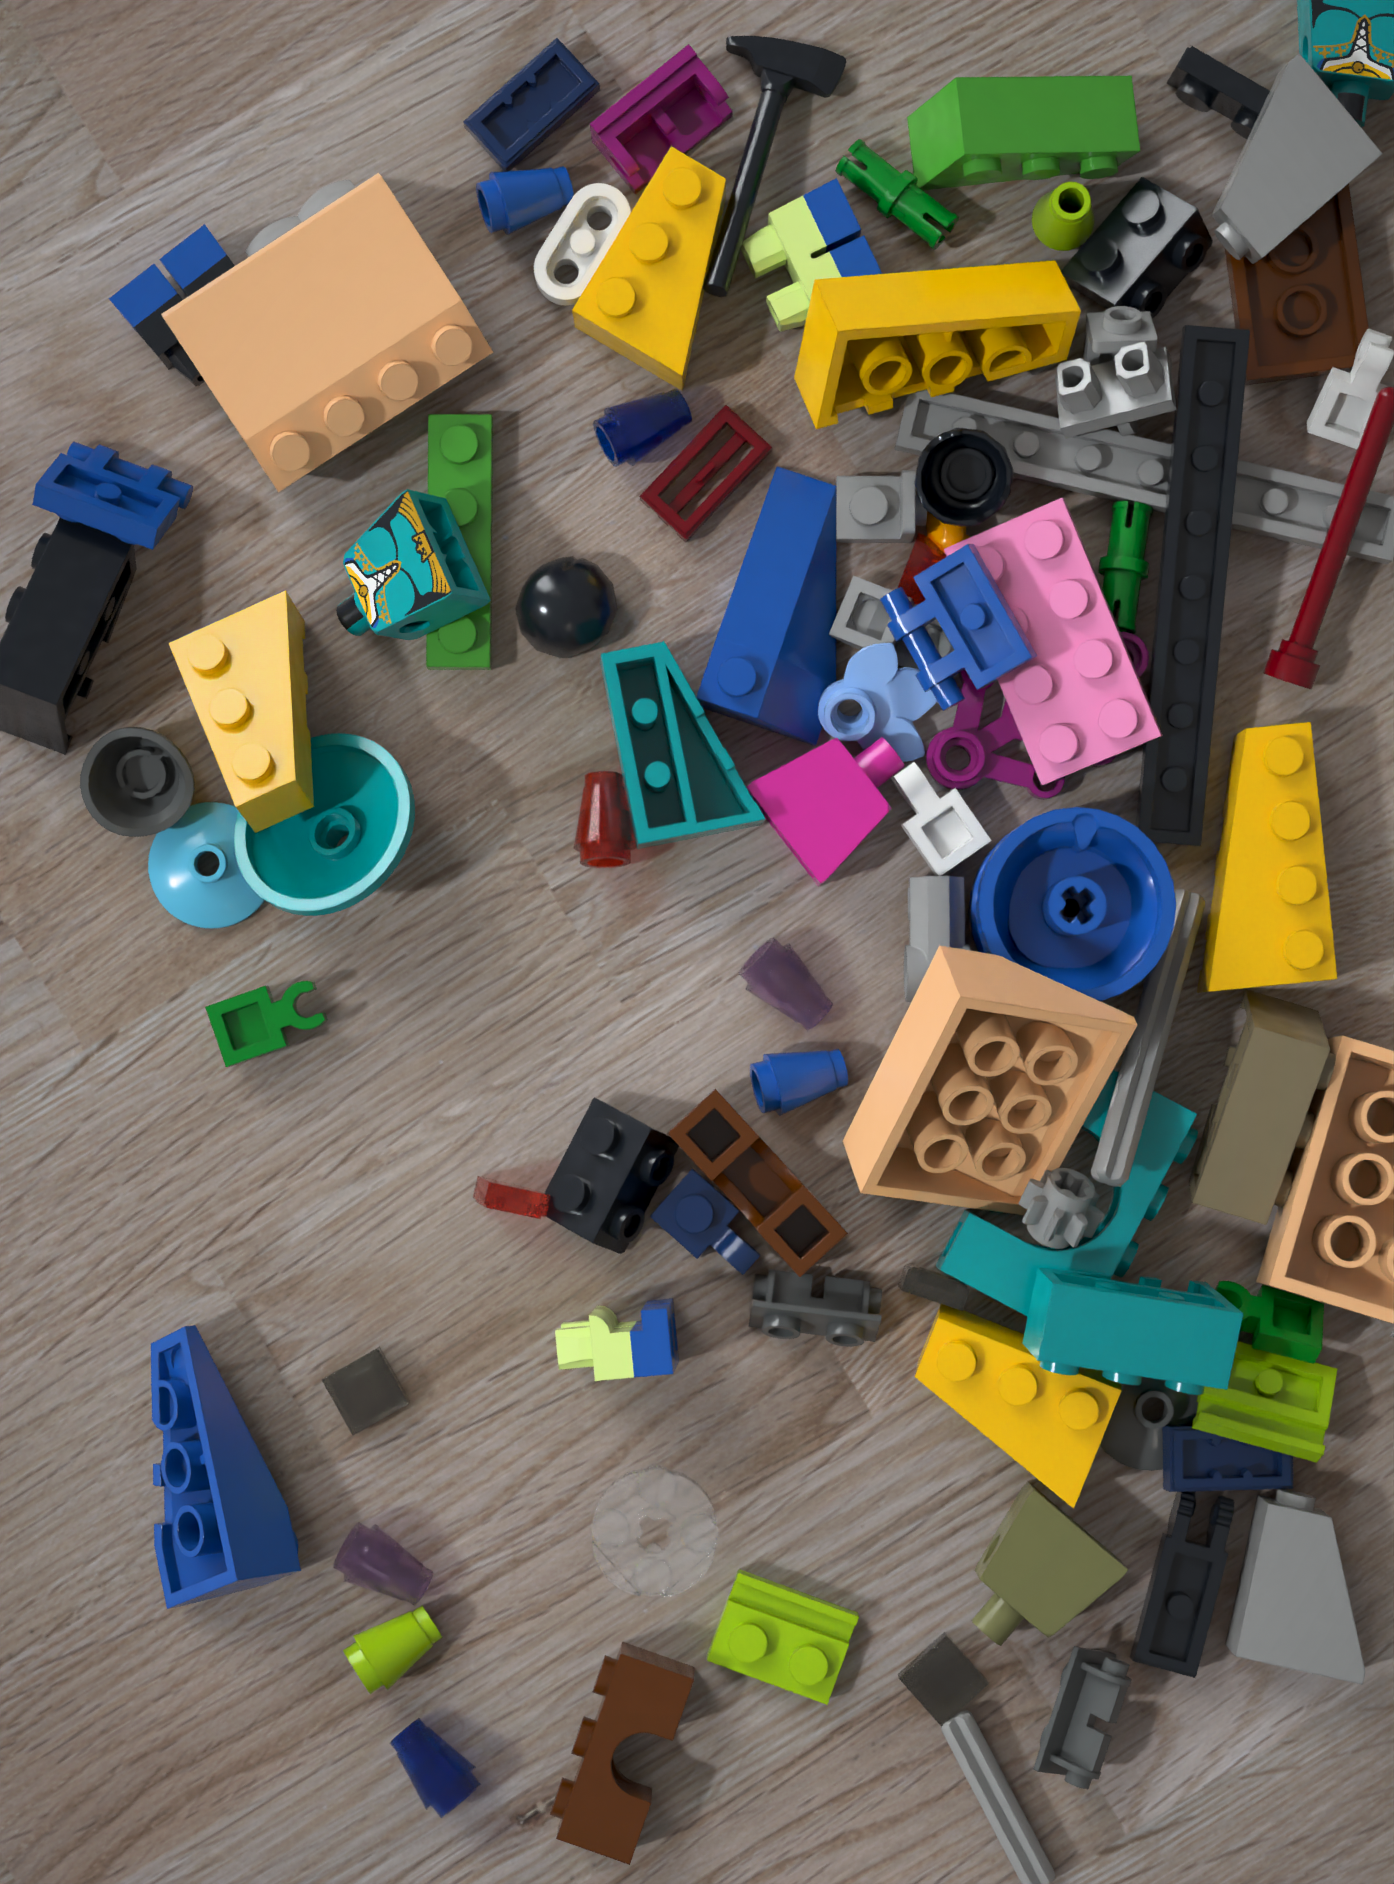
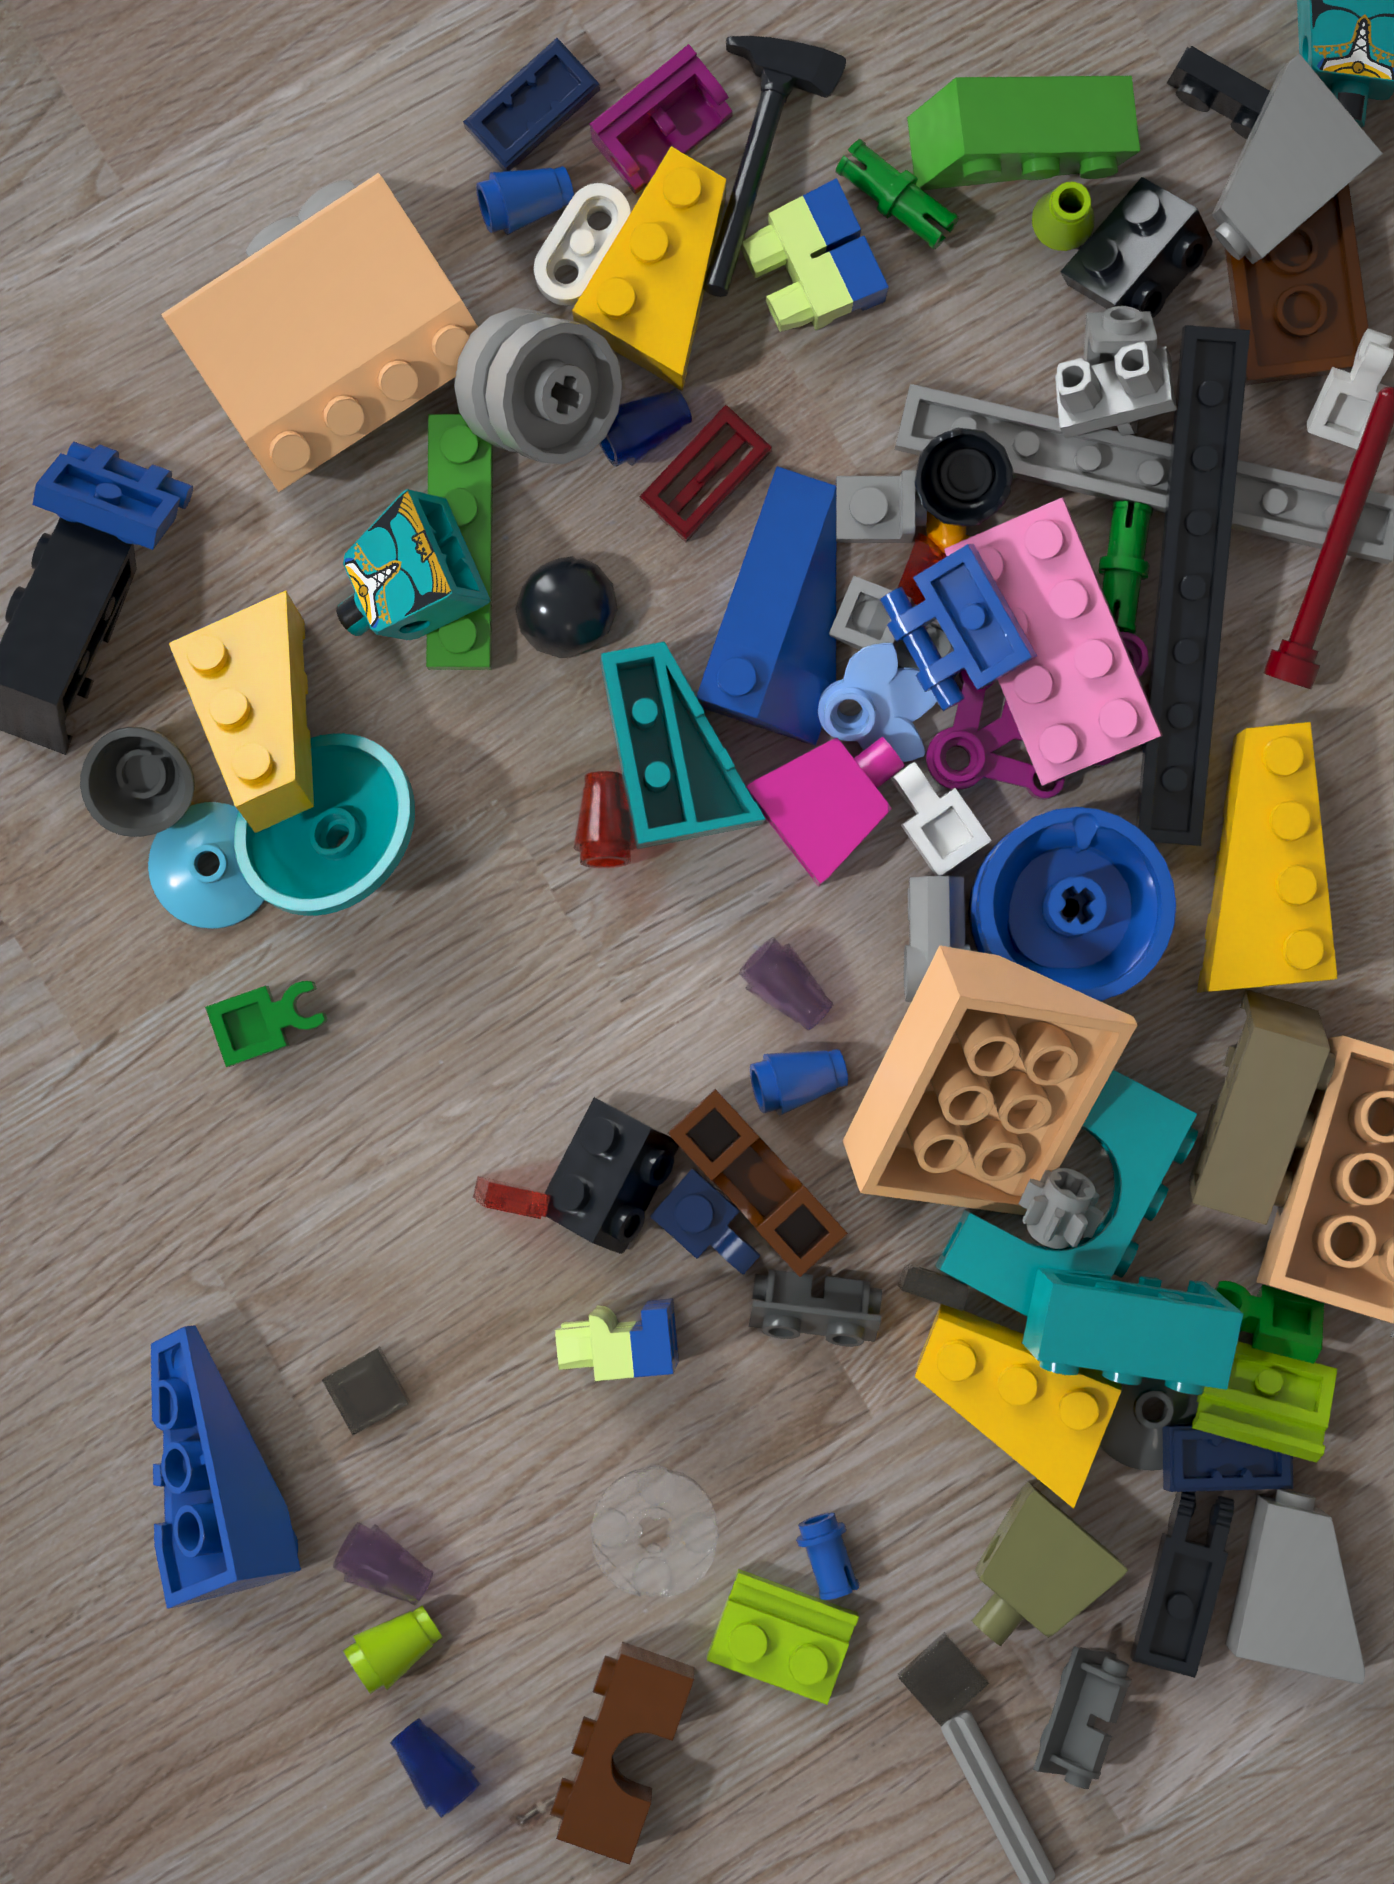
blue hips [109,224,235,386] -> none
yellow wedge [794,260,1081,430] -> none
light grey axle [1091,889,1205,1187] -> none
none -> light grey wheel [454,308,622,464]
none -> blue pin [796,1513,860,1600]

